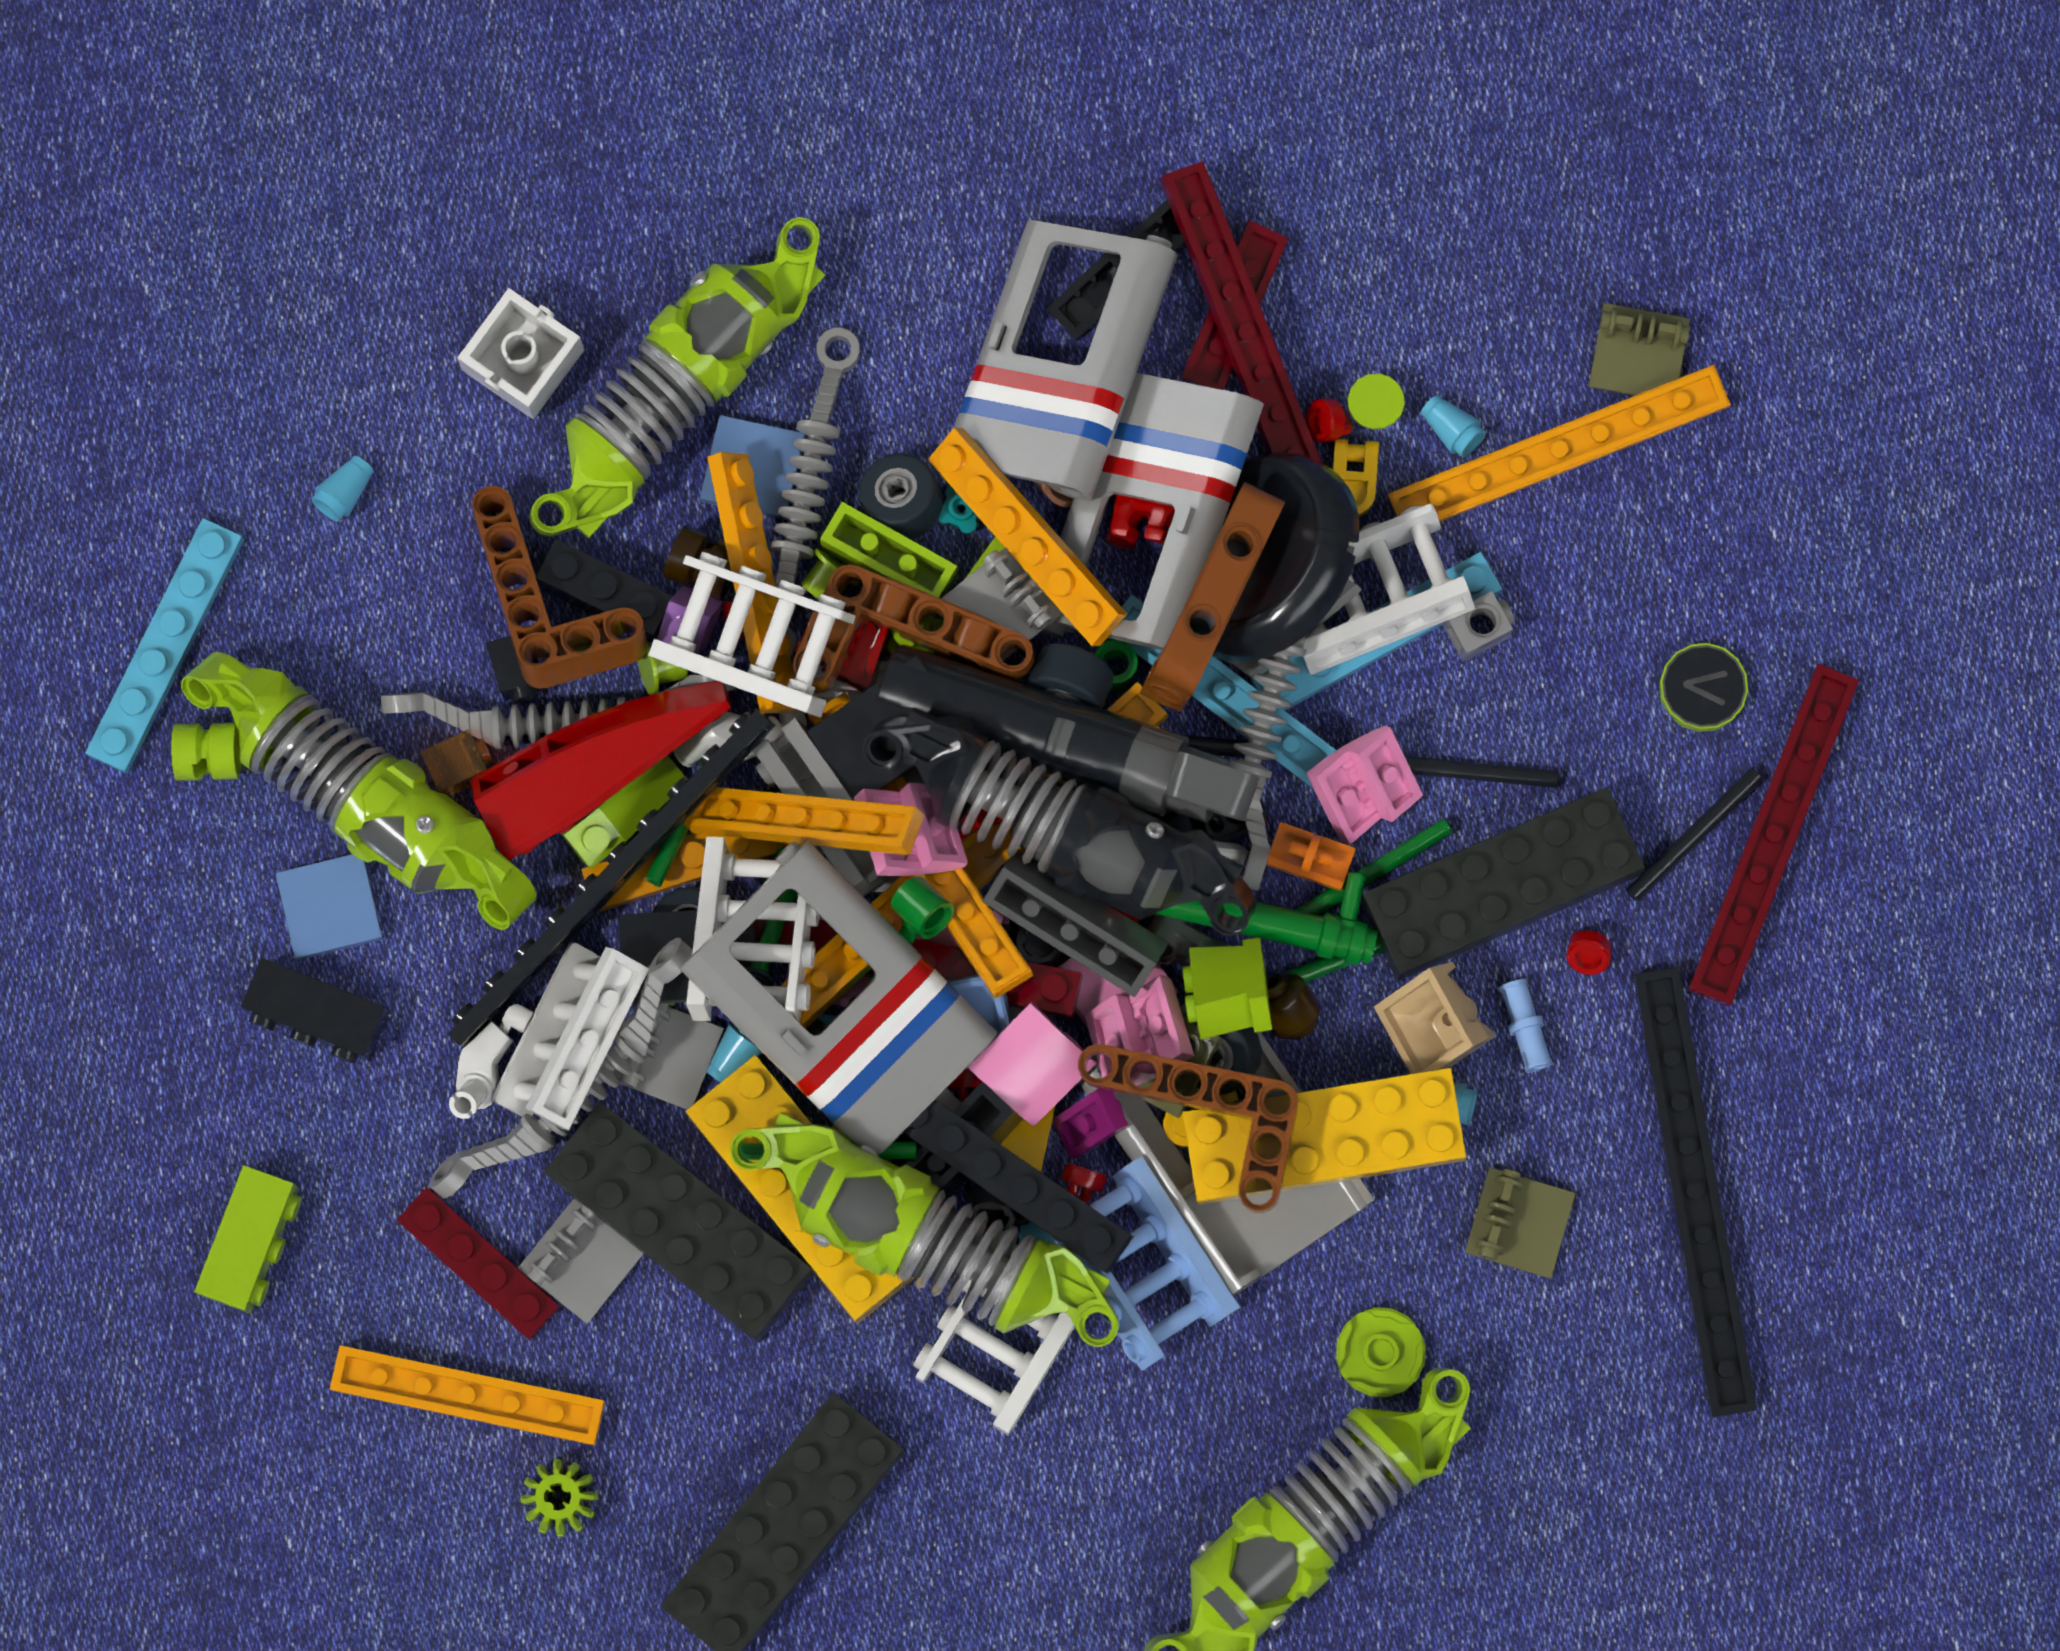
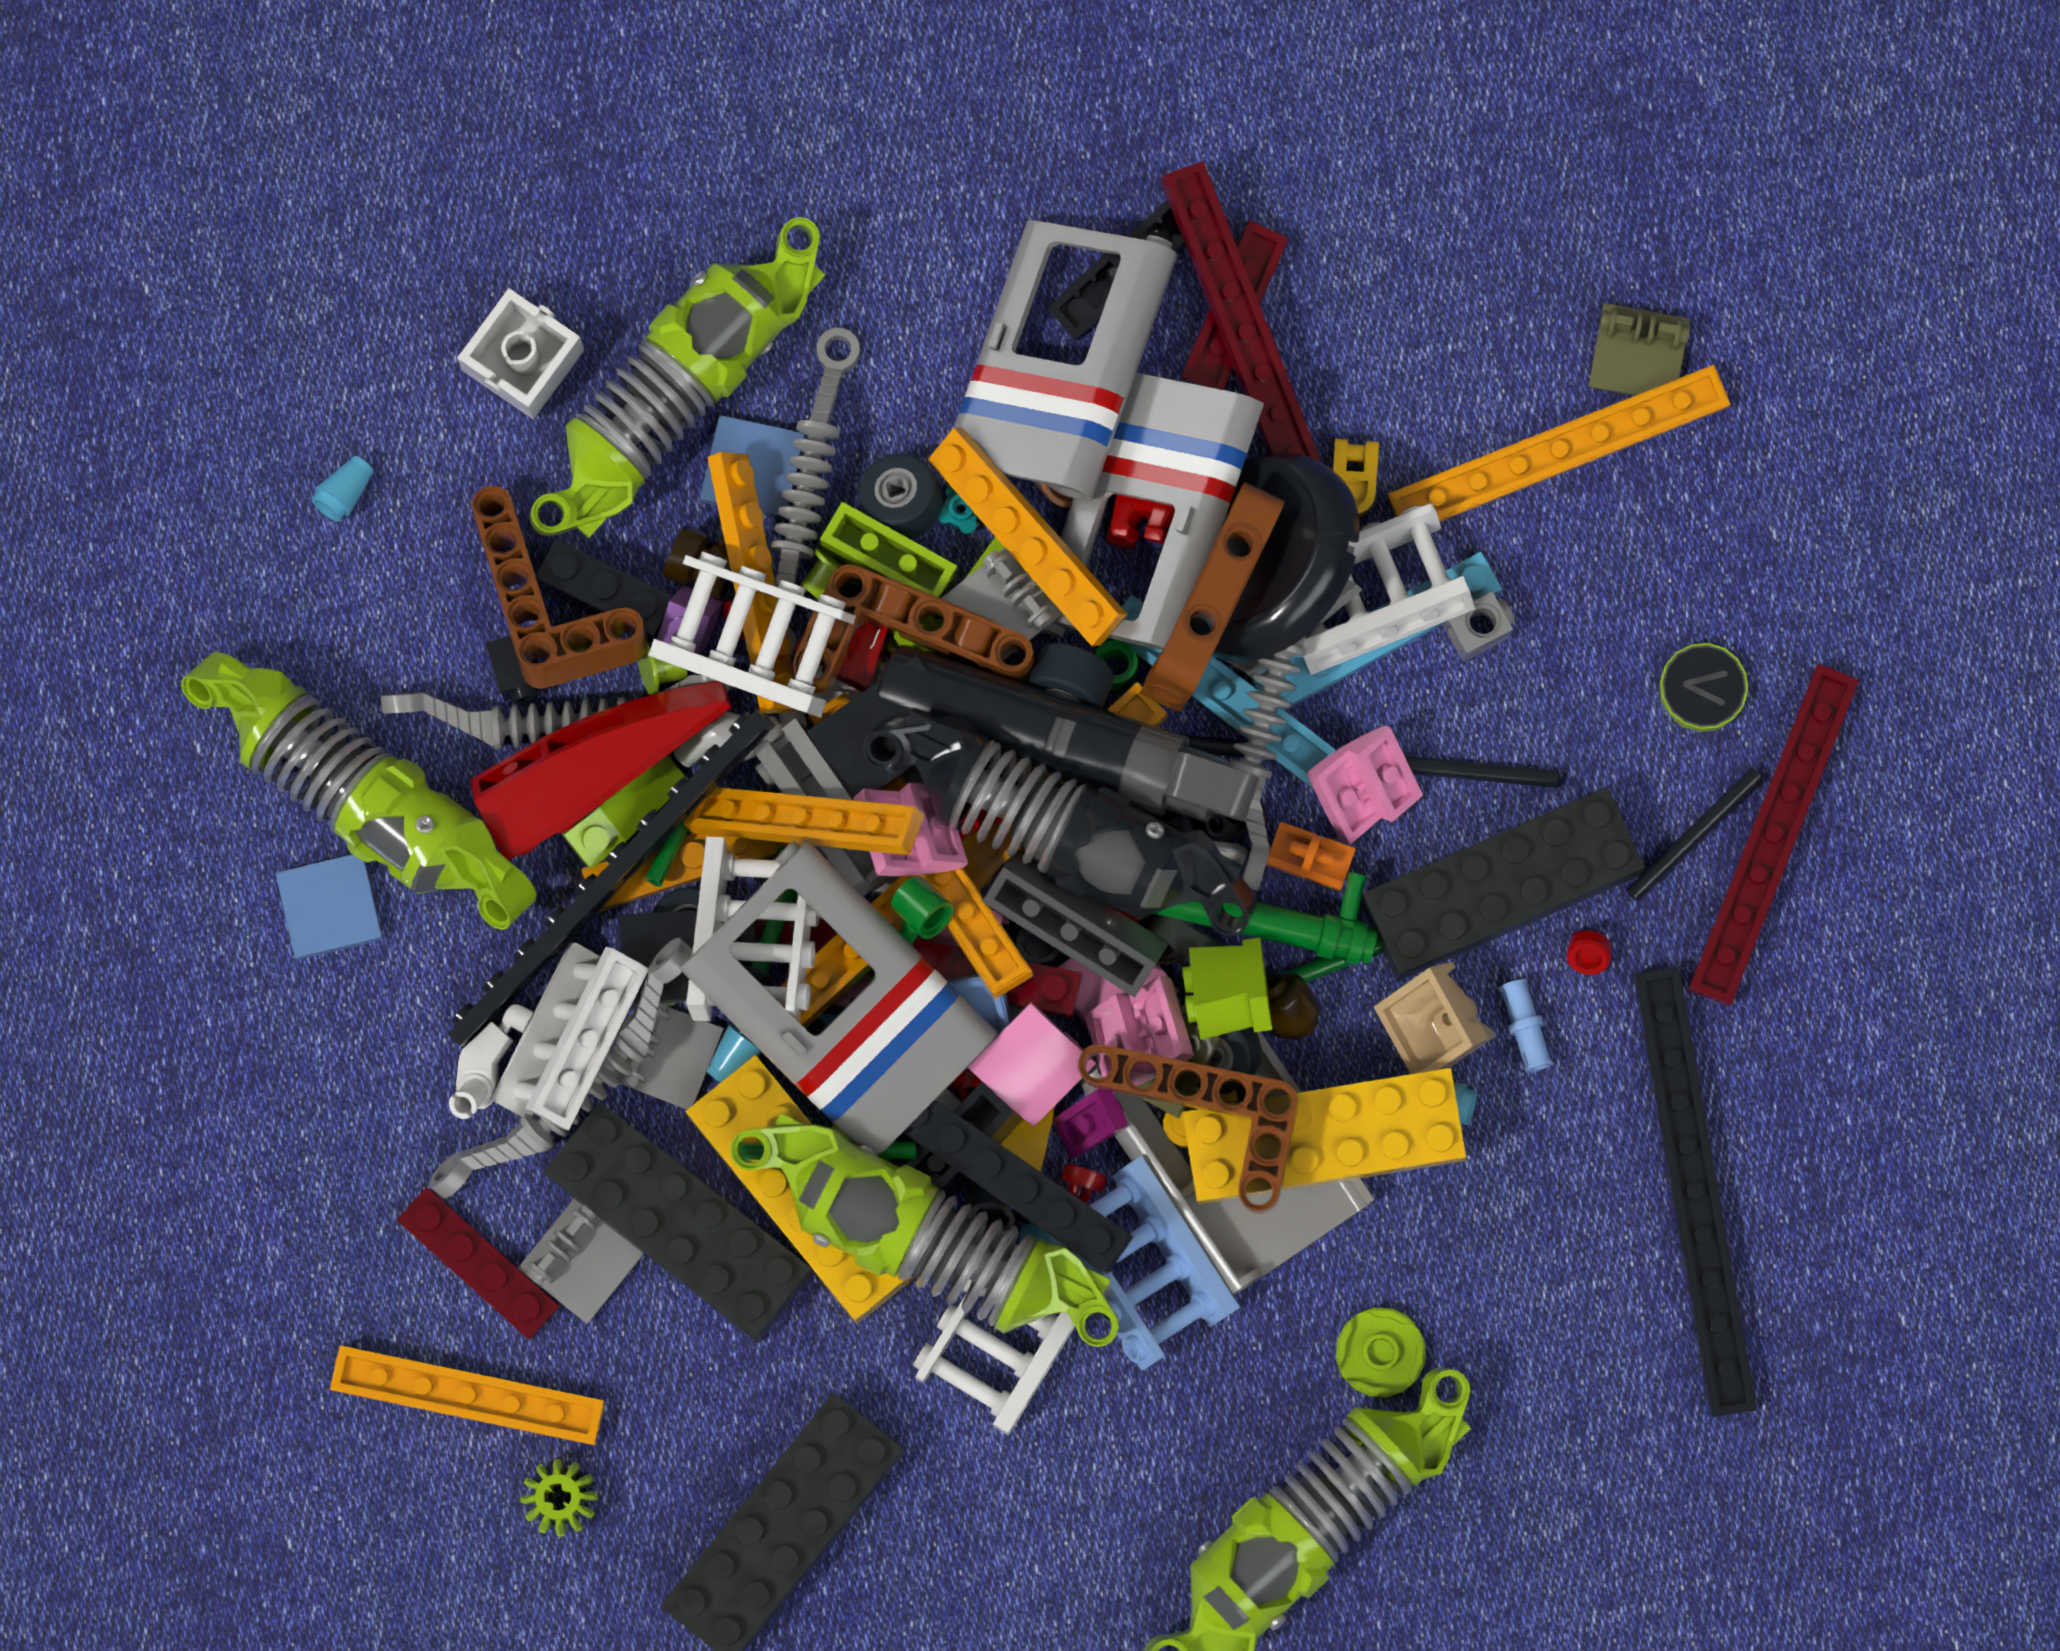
medium azure plate [85,518,244,775] -> none
lime wheel [171,722,242,781] -> none
lime brick [194,1165,302,1314] -> none
black brick [240,957,390,1064] -> none
clear orange brick [420,729,493,797] -> none
green piece [1295,818,1452,916] -> none
red tile [1305,398,1353,443] -> none
lime piece [1348,373,1405,430] -> none
medium azure cone [1420,395,1486,458] -> none
olive hinge [1464,1167,1576,1279] -> none

